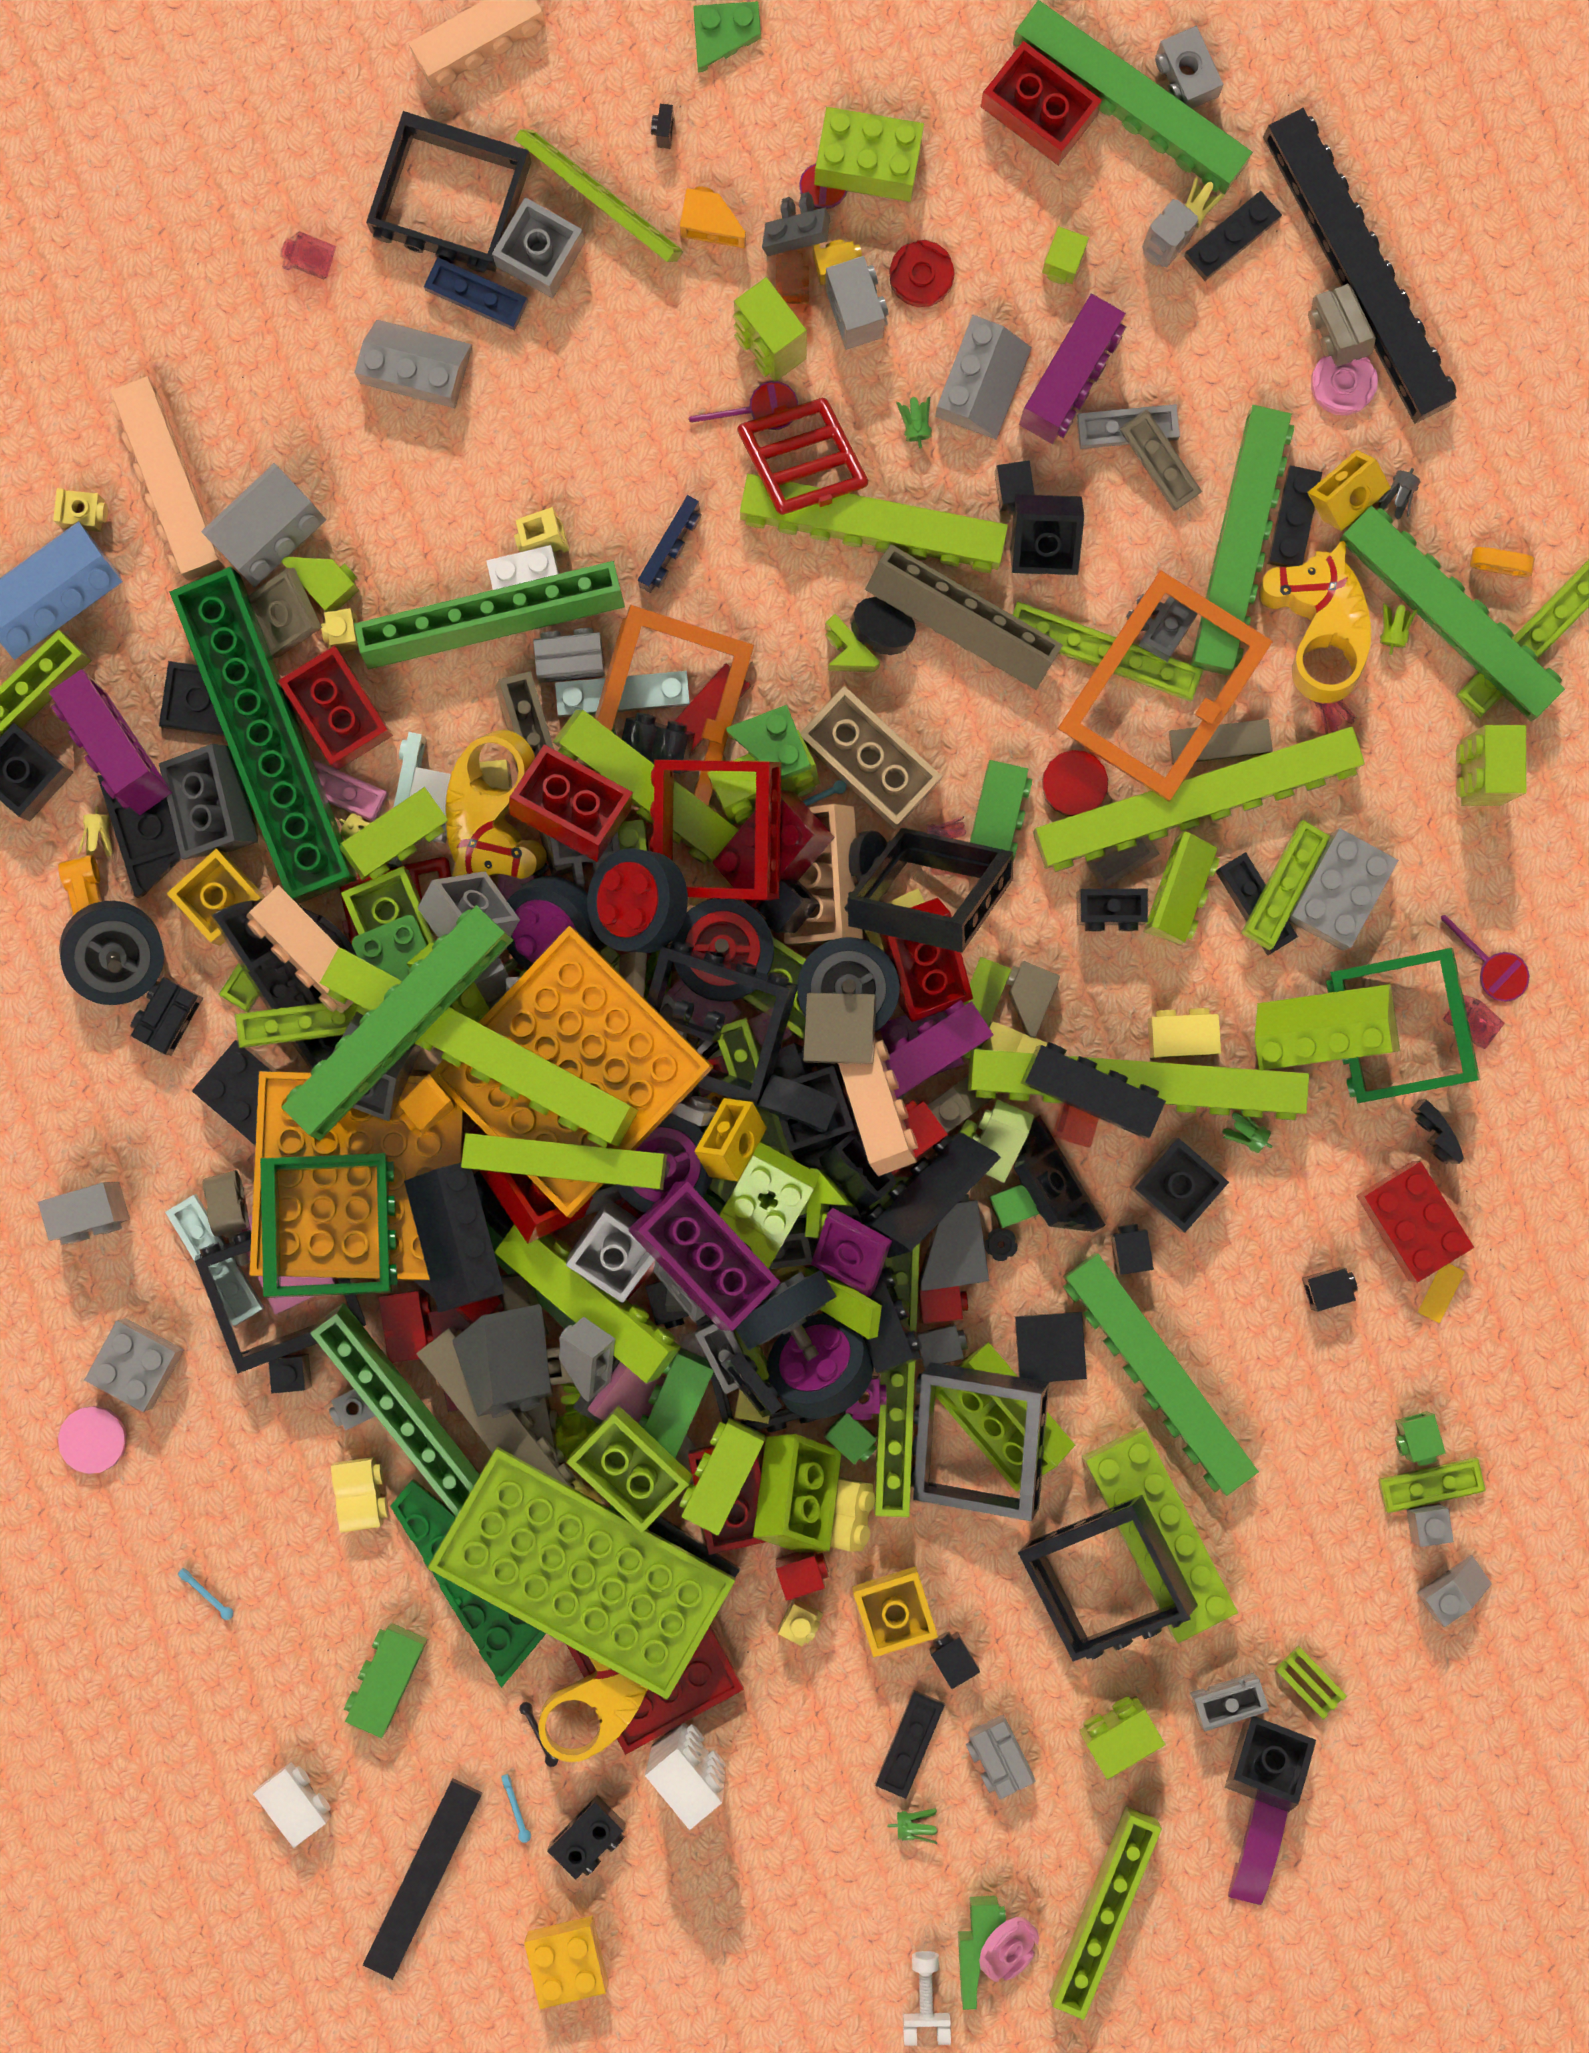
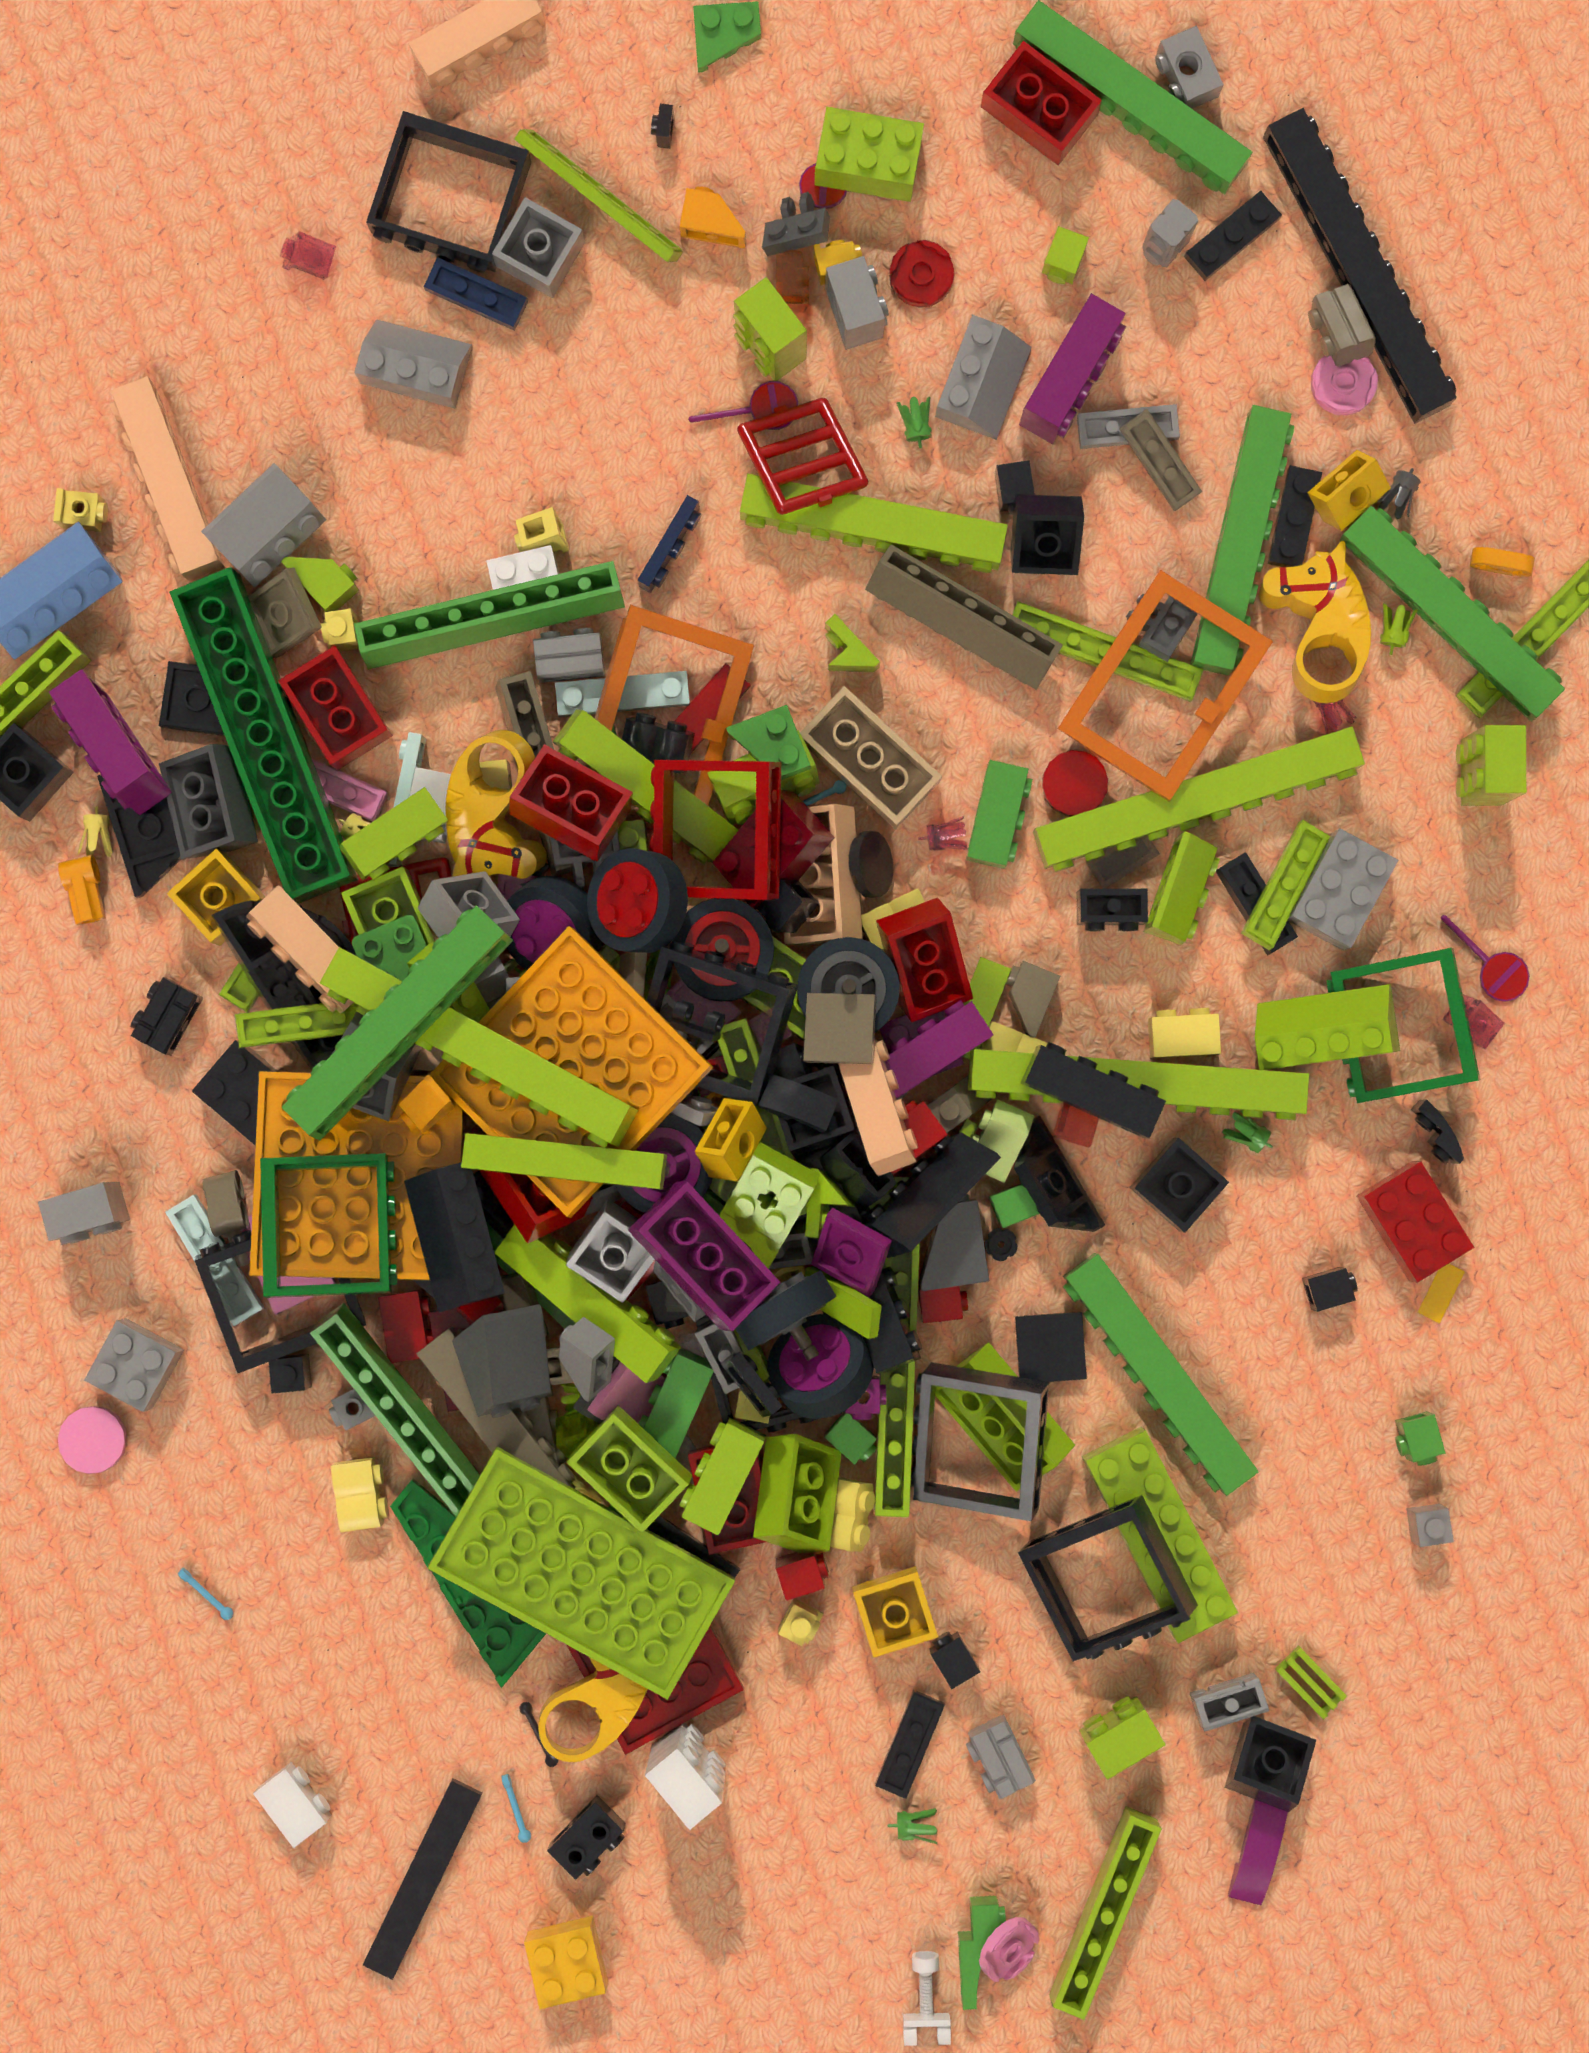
wheel [59,901,164,1005] -> none
bright green brick [344,1623,428,1738] -> none
black window [844,828,1013,953] -> none
black tile [850,597,916,655] -> none
dark grey brick [917,1323,968,1368] -> none
black brick [1110,1224,1154,1275] -> none
dark tan tile [1169,719,1273,765] -> none
light yellow piece [1185,177,1225,228] -> none
lime tile [1378,1457,1486,1513] -> none
light grey slope [1417,1555,1492,1627] -> none

